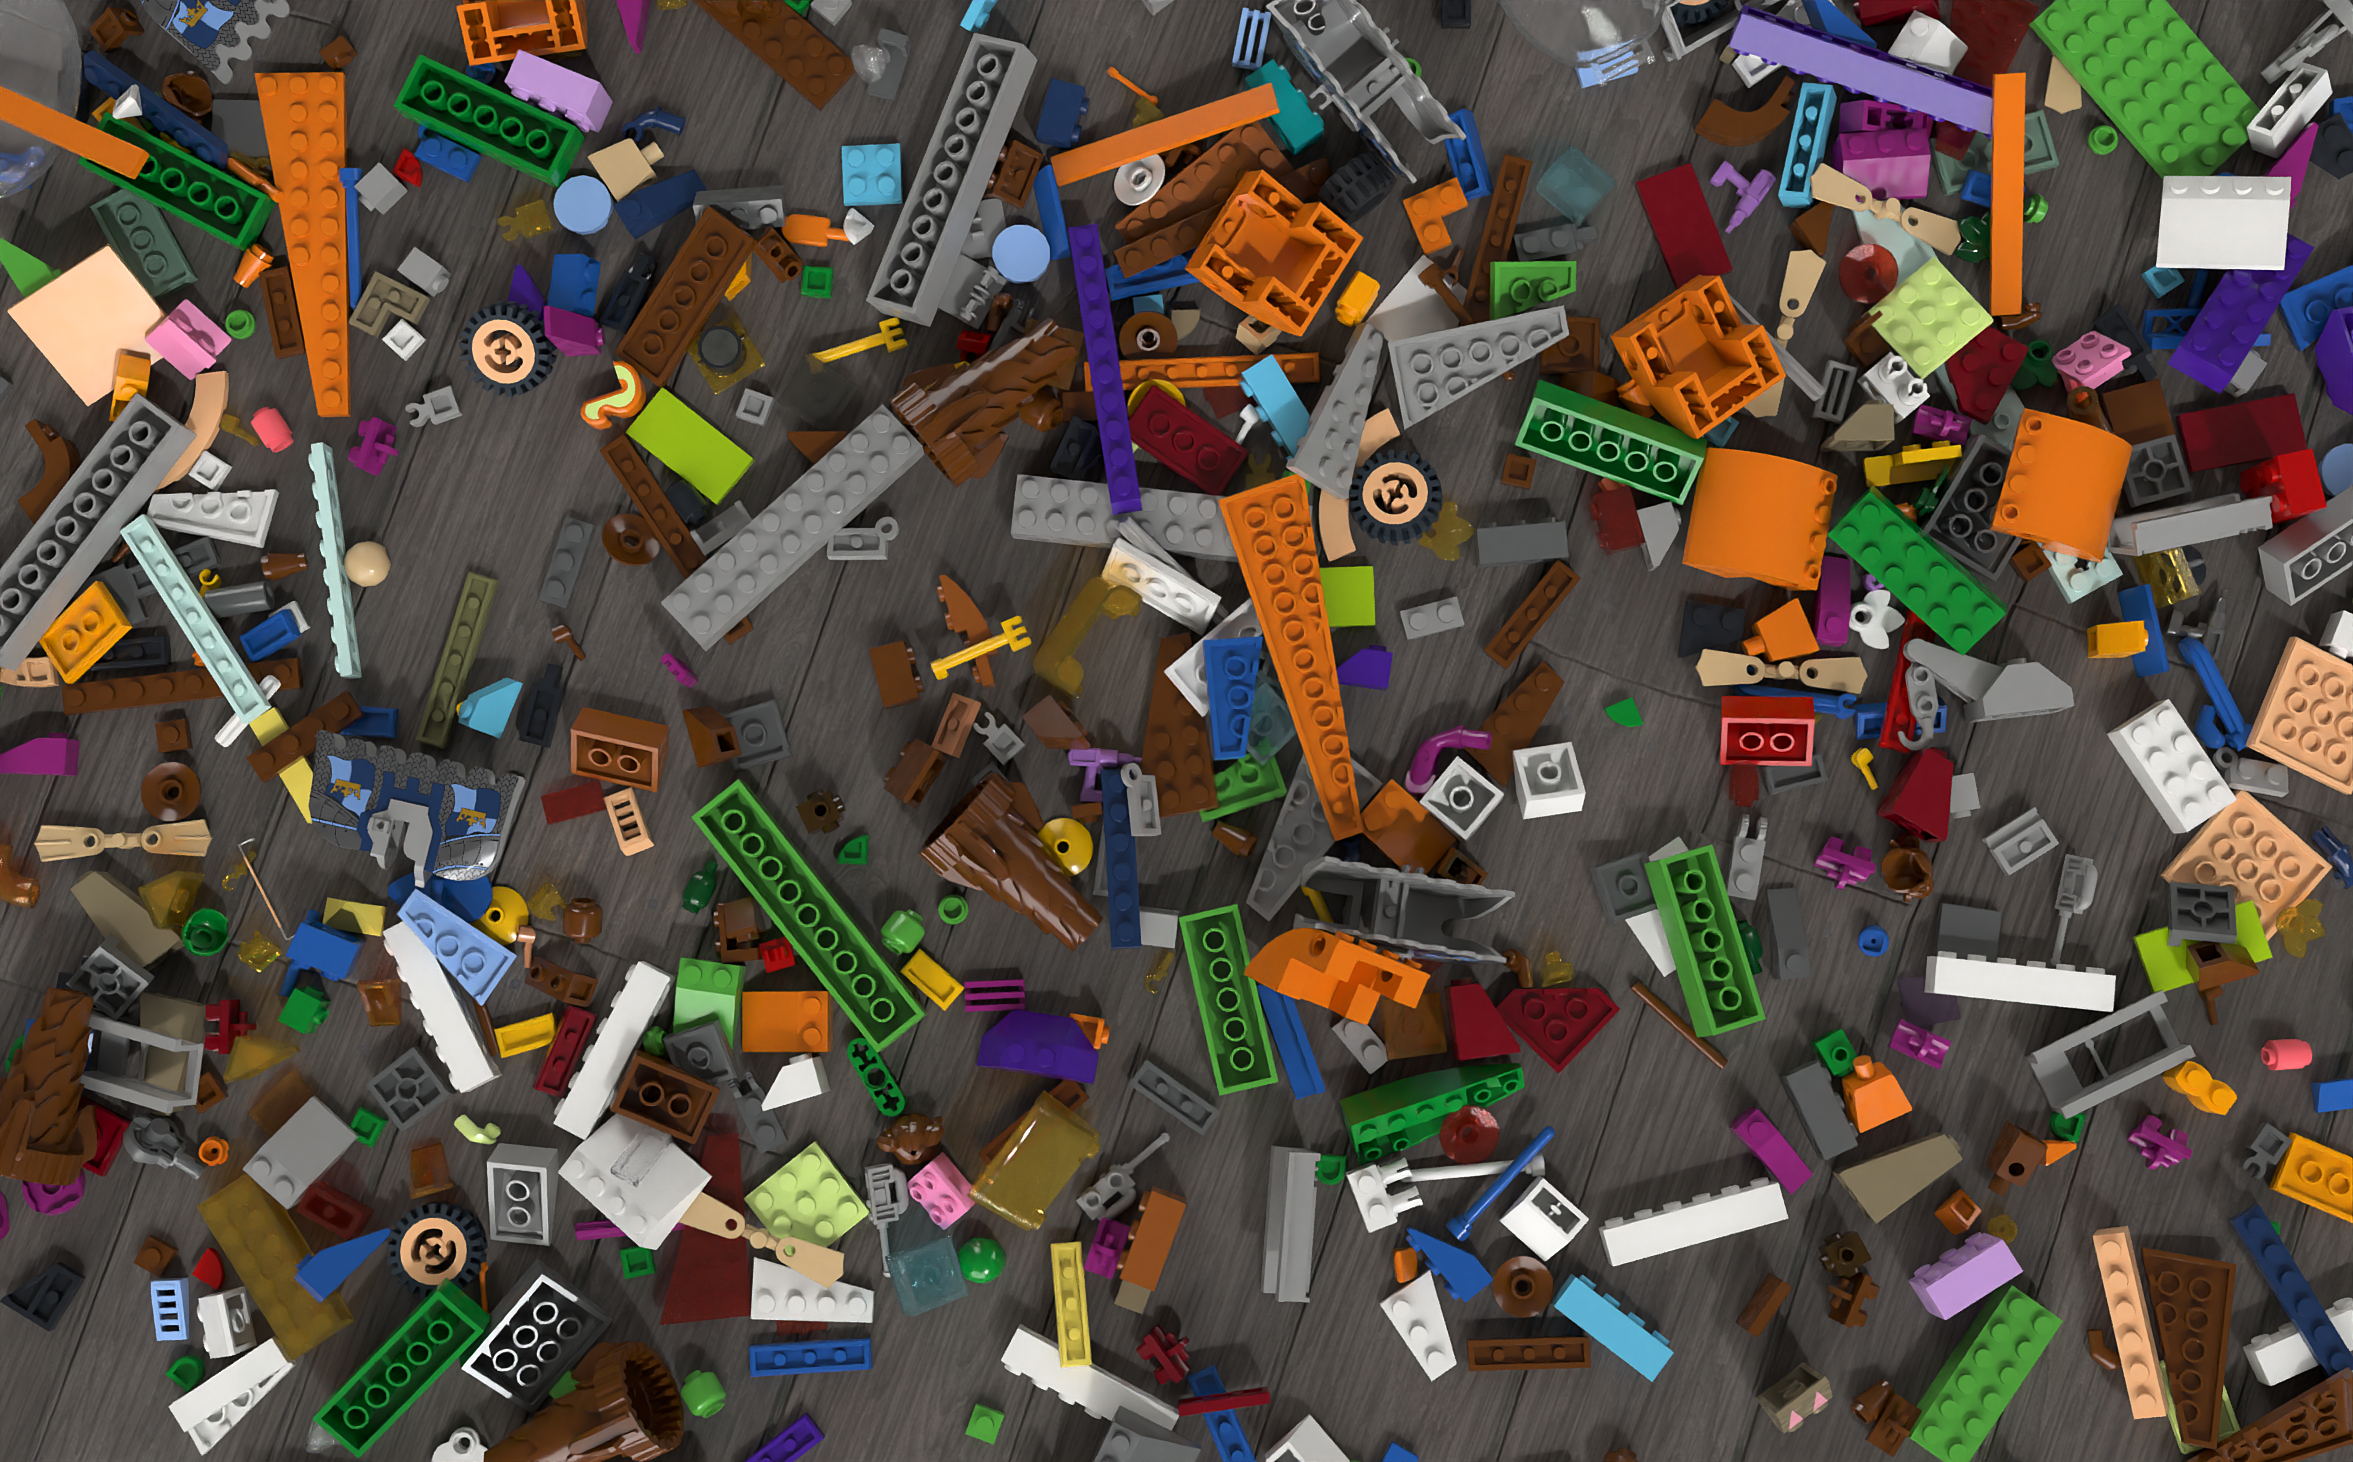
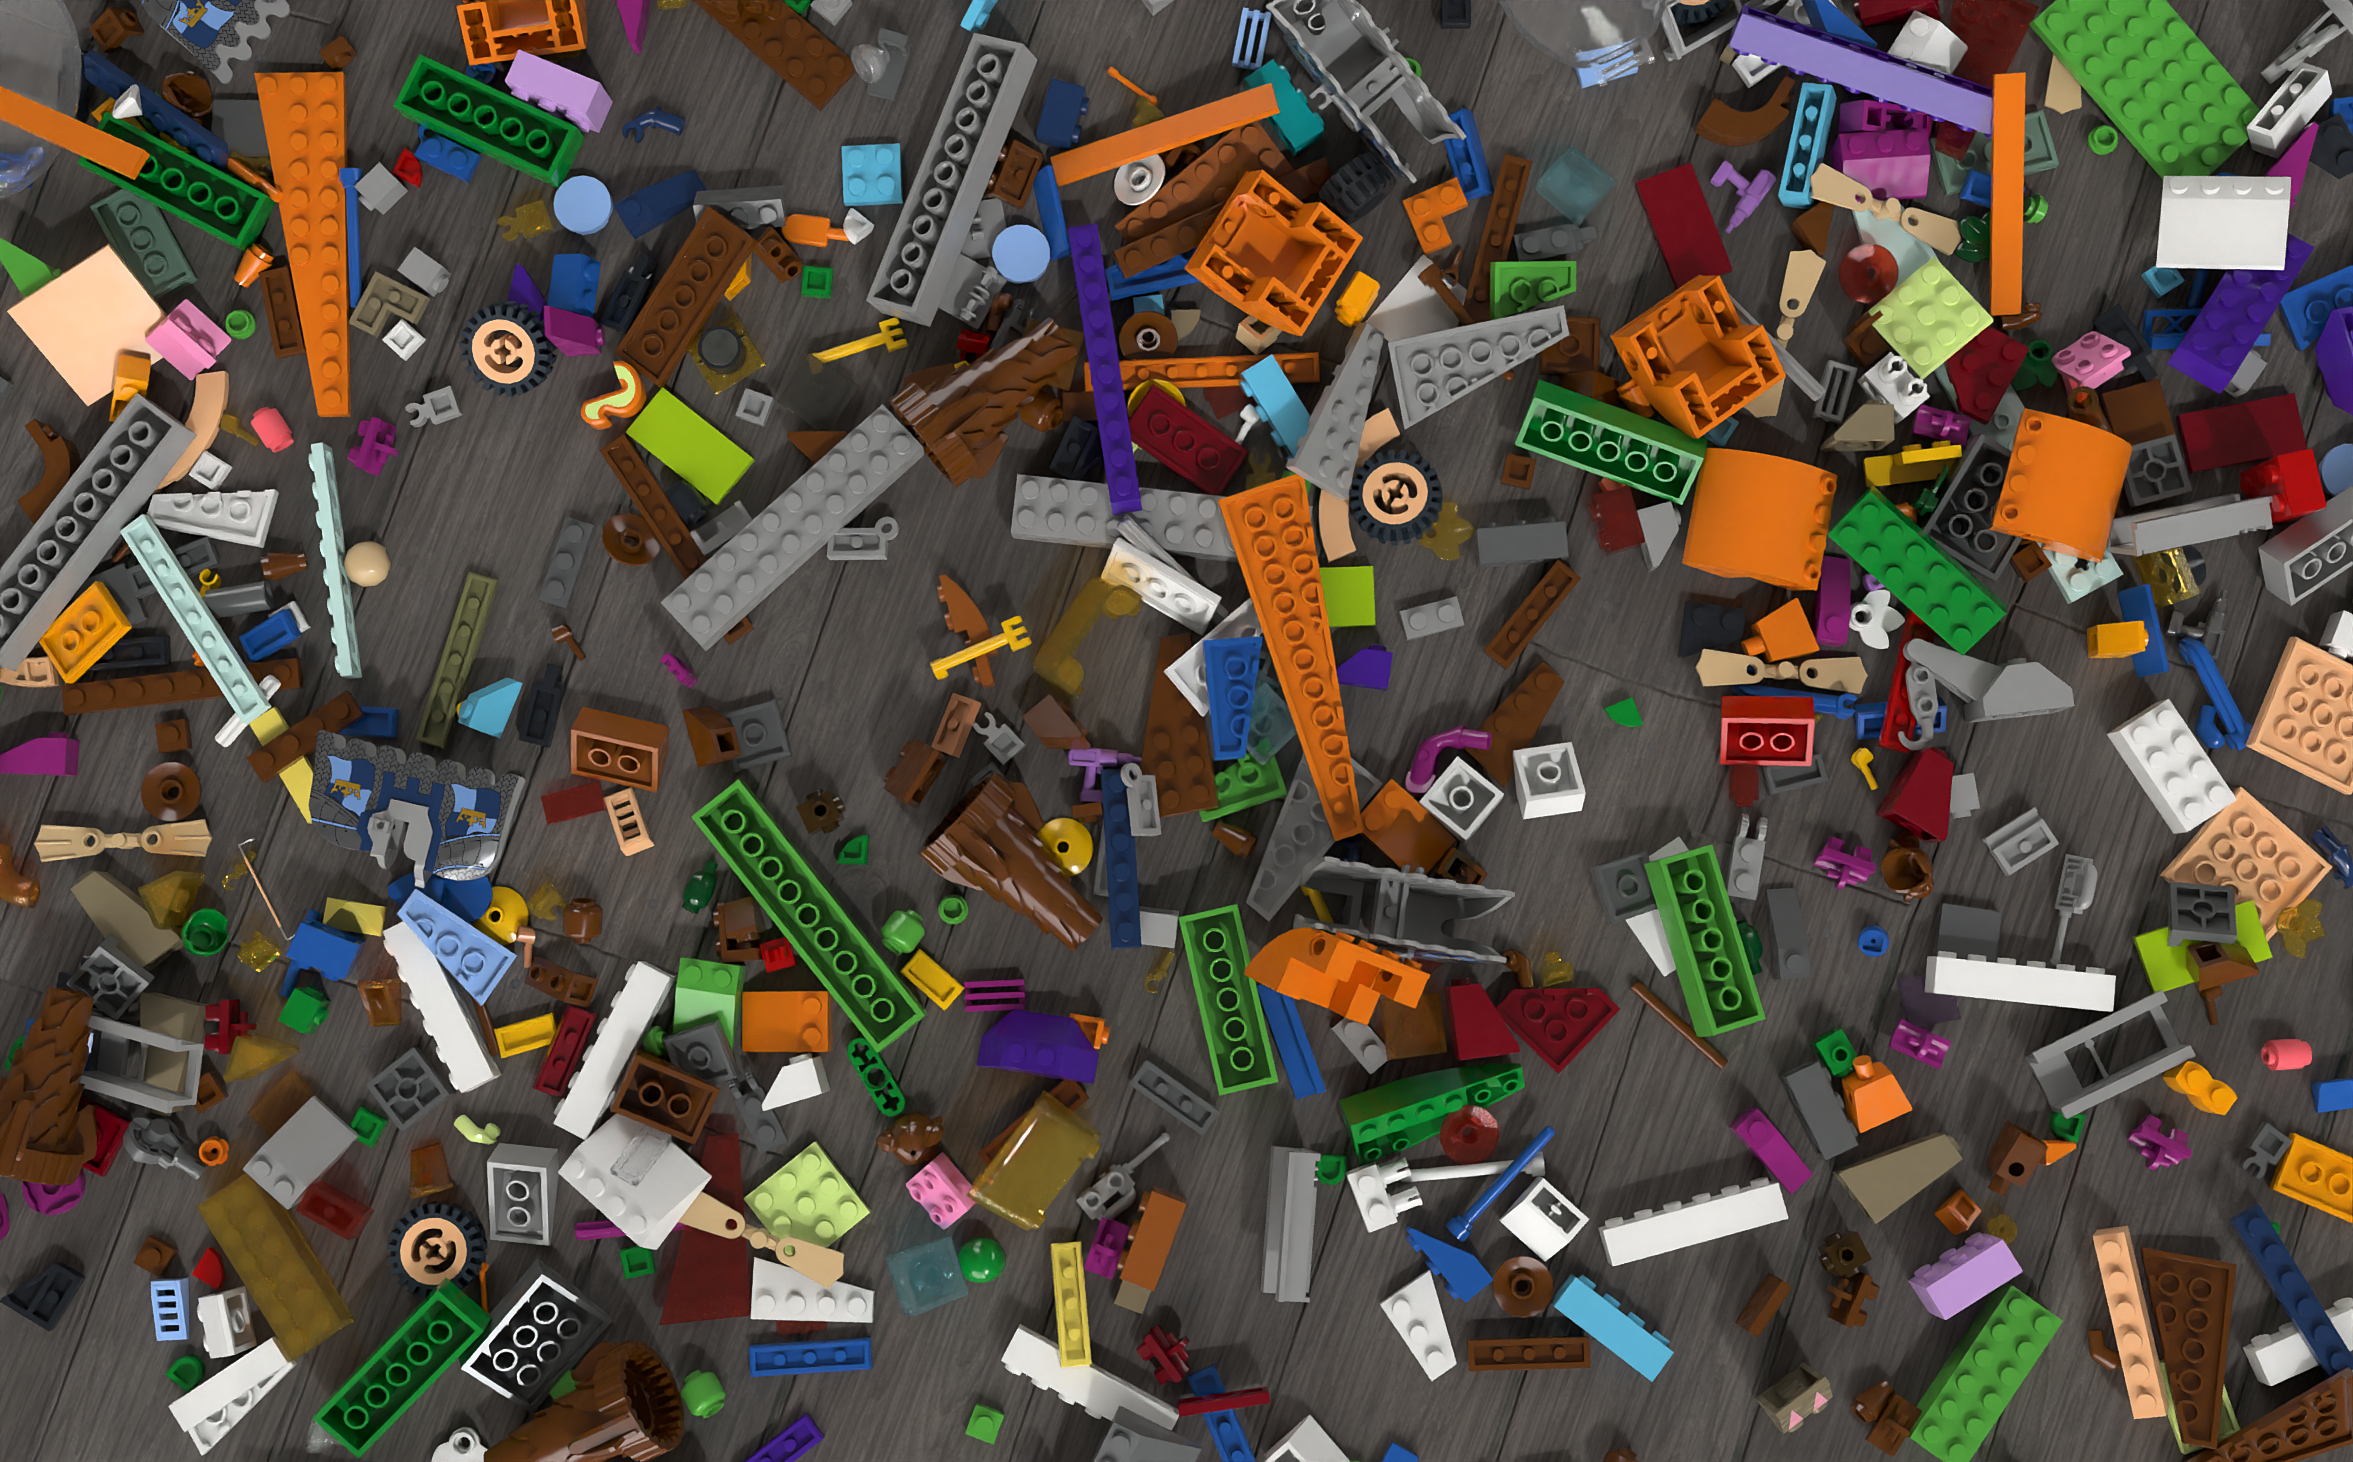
blue slope [294,1228,391,1303] -> none
tan torso [588,138,664,202] -> none
light grey piece [865,1163,909,1277] -> none
reddish brown brick [869,640,924,709] -> none
orange slope [1392,1247,1418,1283] -> none
light grey hinge [2213,747,2289,797] -> none

